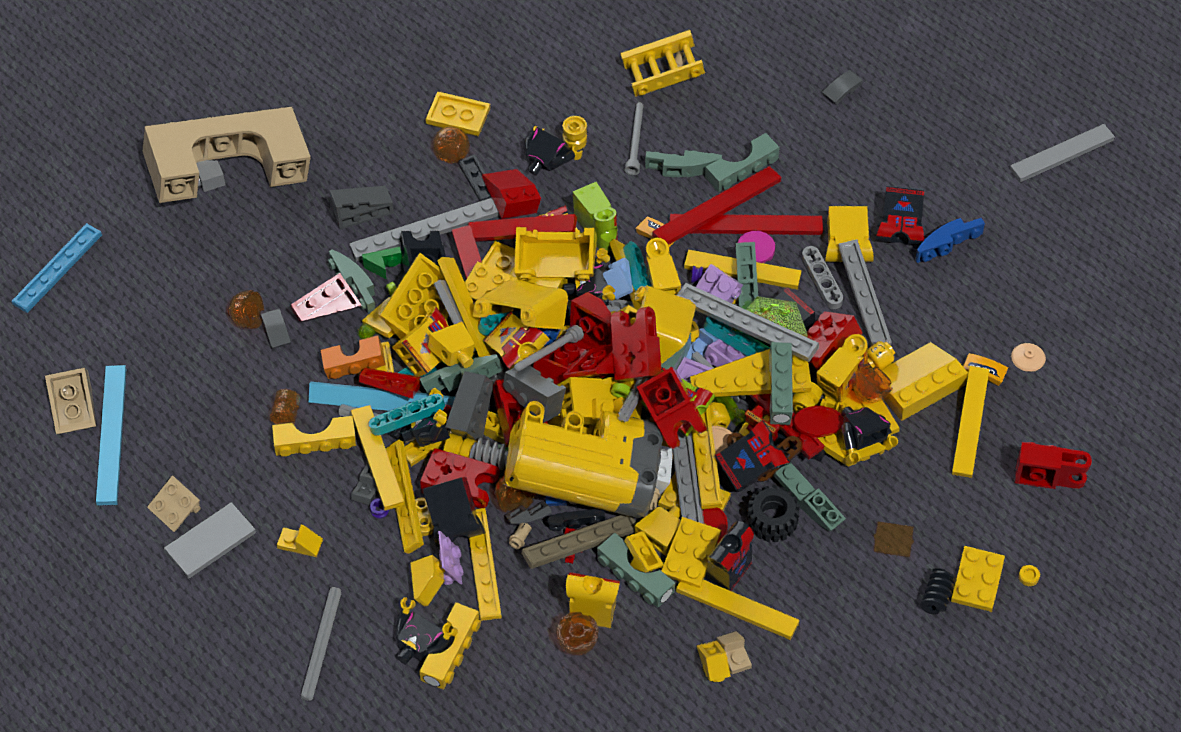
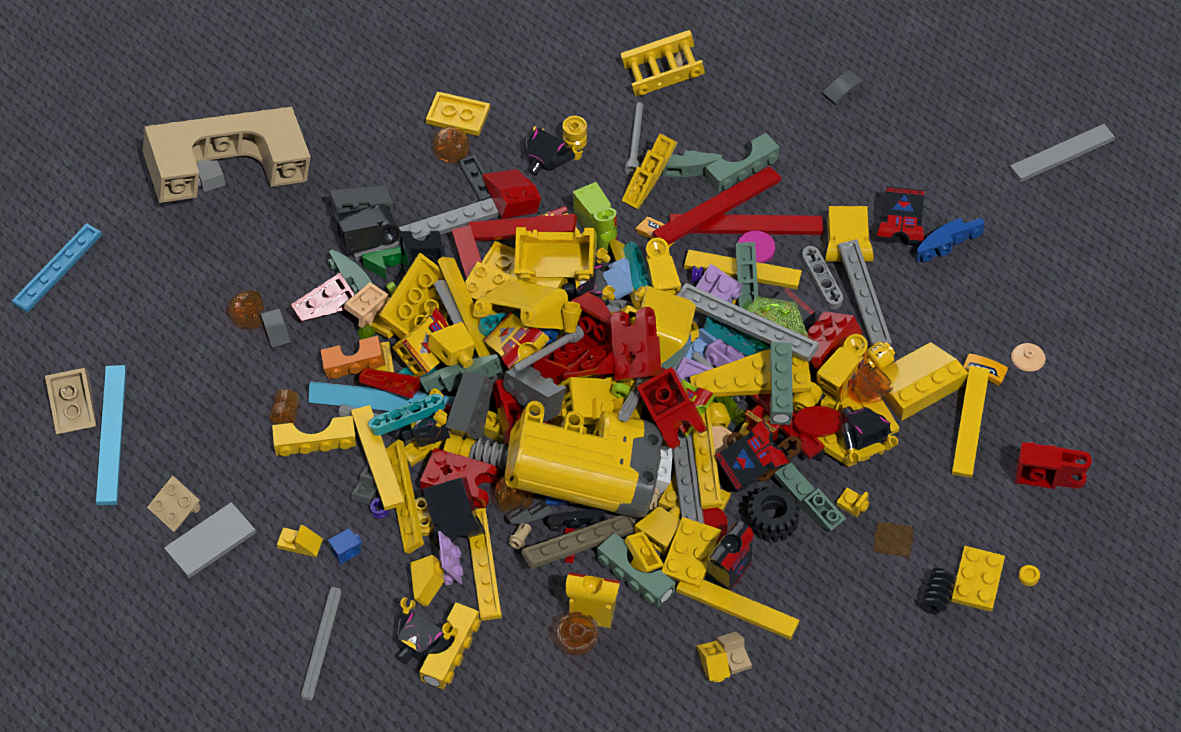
none -> blue brick [328,528,362,564]
none -> black piece [335,204,401,255]
none -> light nougat bracket [344,282,388,328]
none -> yellow cone [562,302,582,333]
none -> yellow slope [622,133,678,209]
none -> yellow bracket [836,488,870,517]

